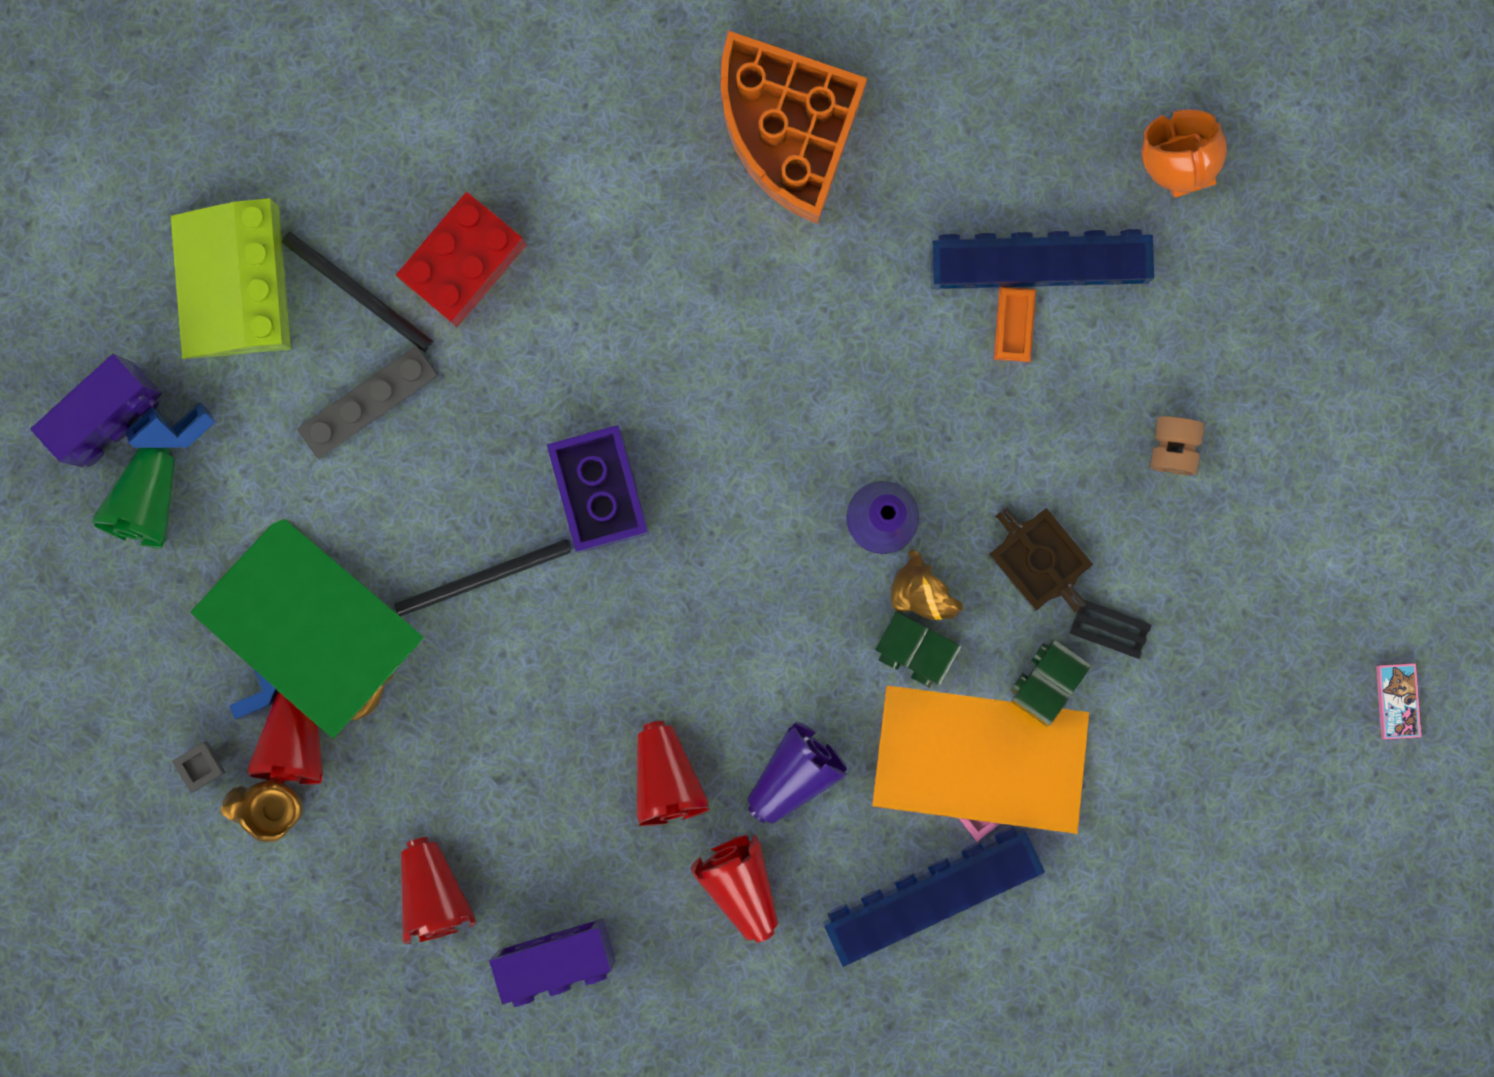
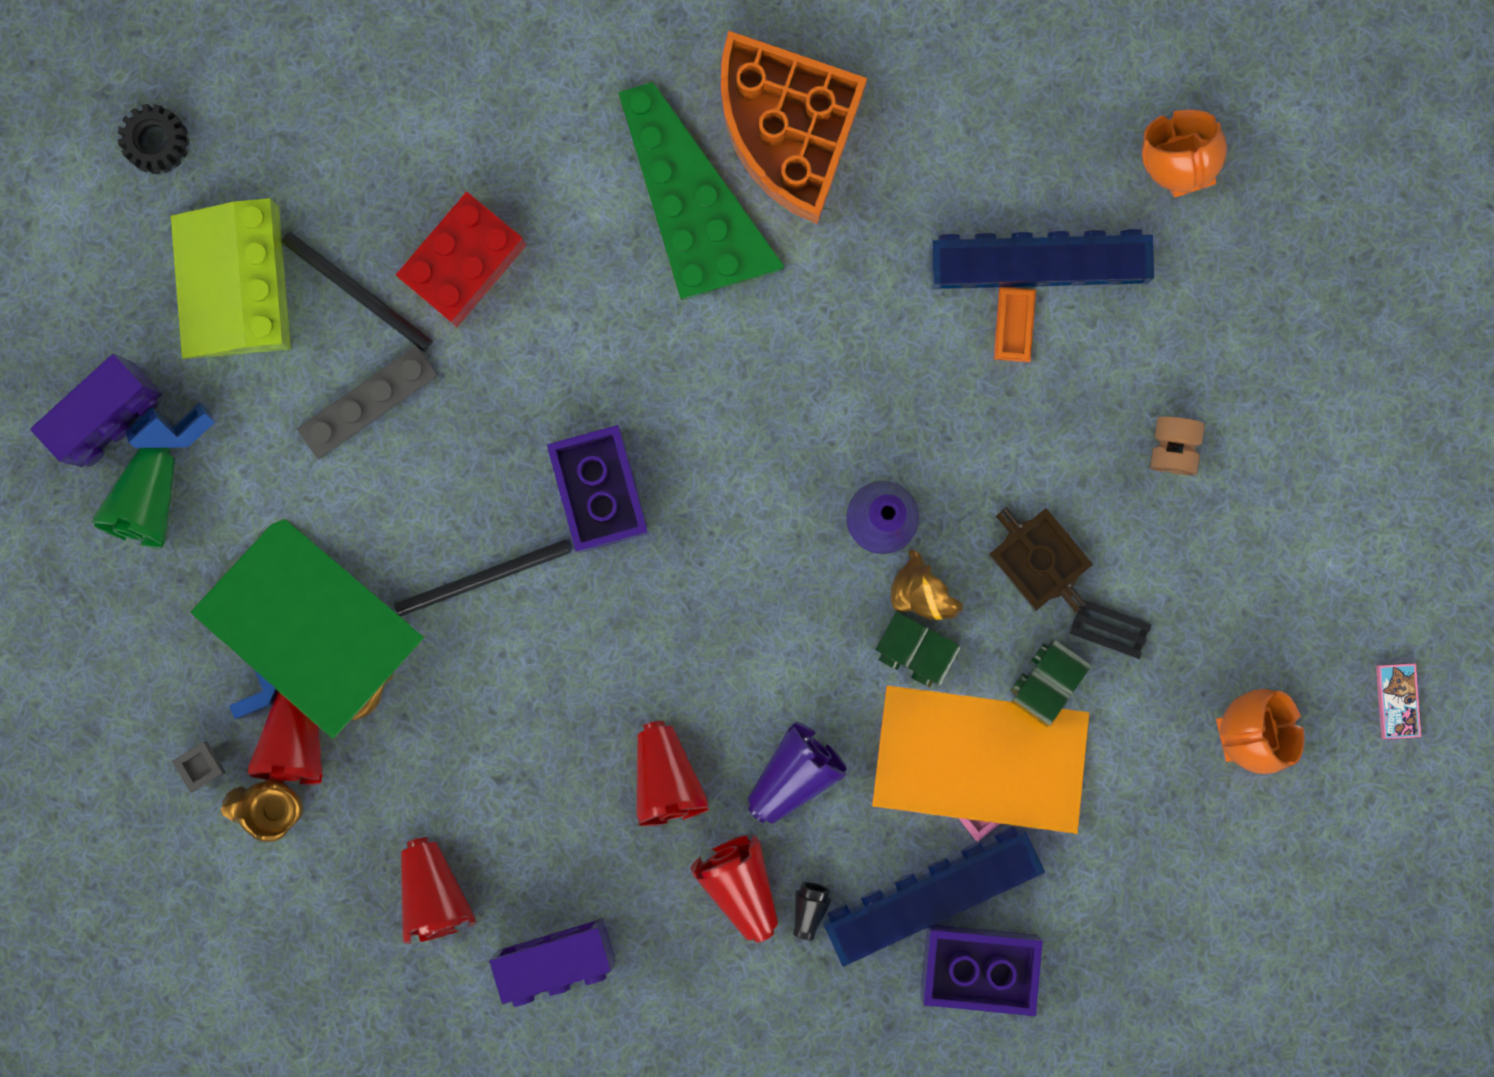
none -> black tyre [117,104,189,174]
none -> green wing [618,82,785,300]
none -> black cone [793,882,831,940]
none -> dark purple brick [920,924,1043,1016]
none -> orange piece [1216,689,1304,774]

